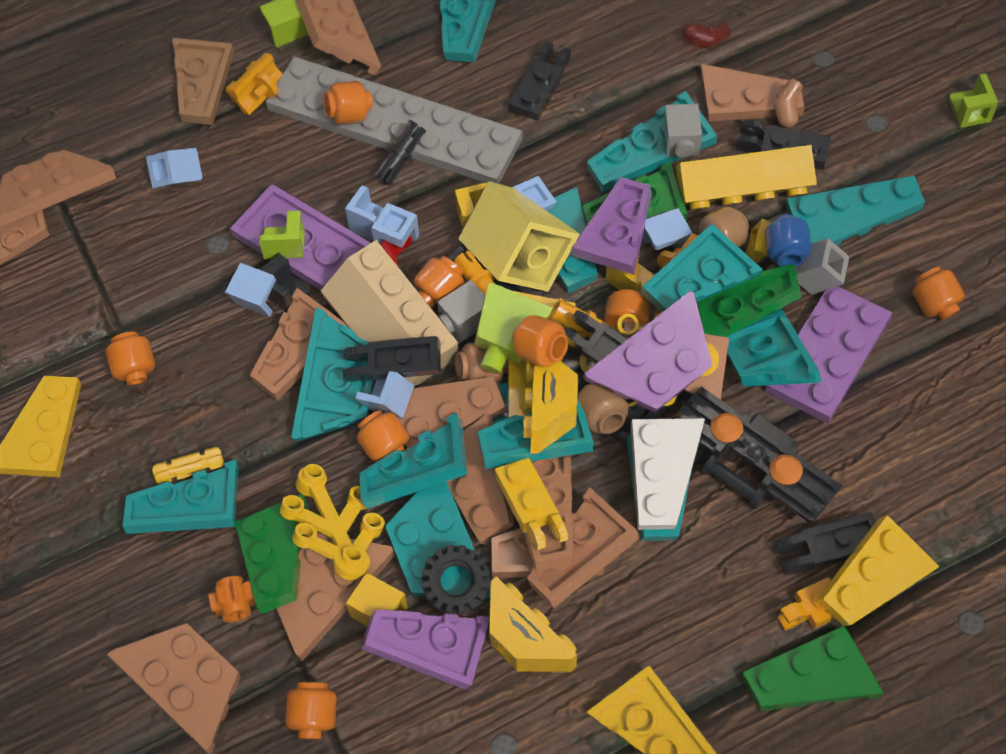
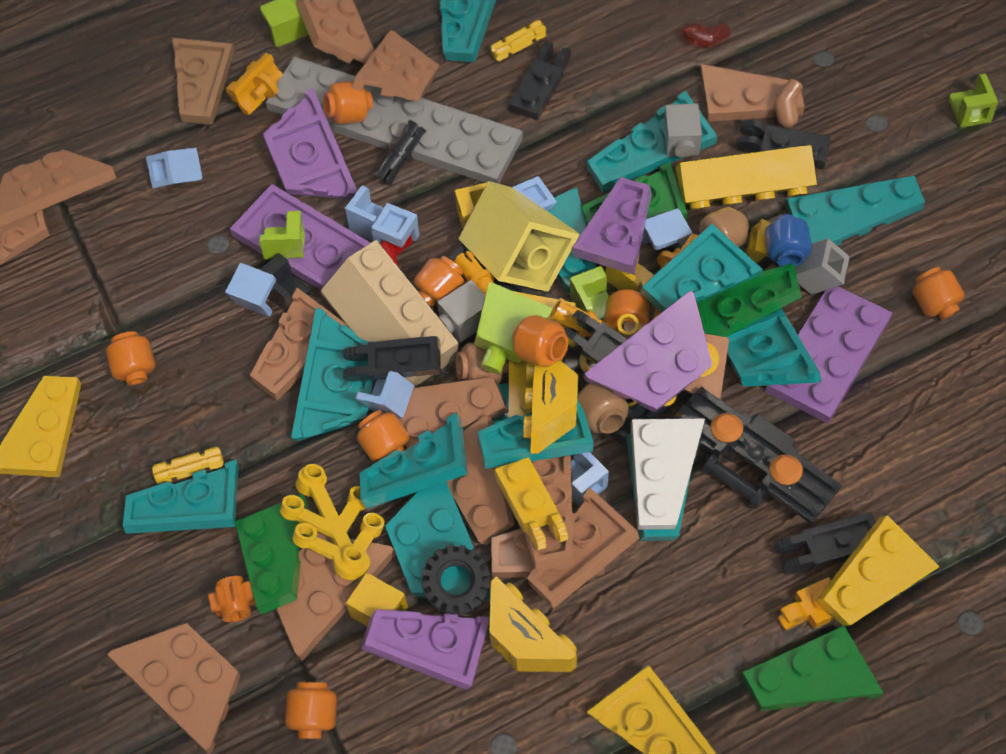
none -> medium lavender wing [263,88,357,199]
none -> nougat wing [352,30,440,101]
none -> yellow axle [490,20,546,62]
none -> lime panel [570,266,609,321]
none -> light blue panel [571,452,609,507]

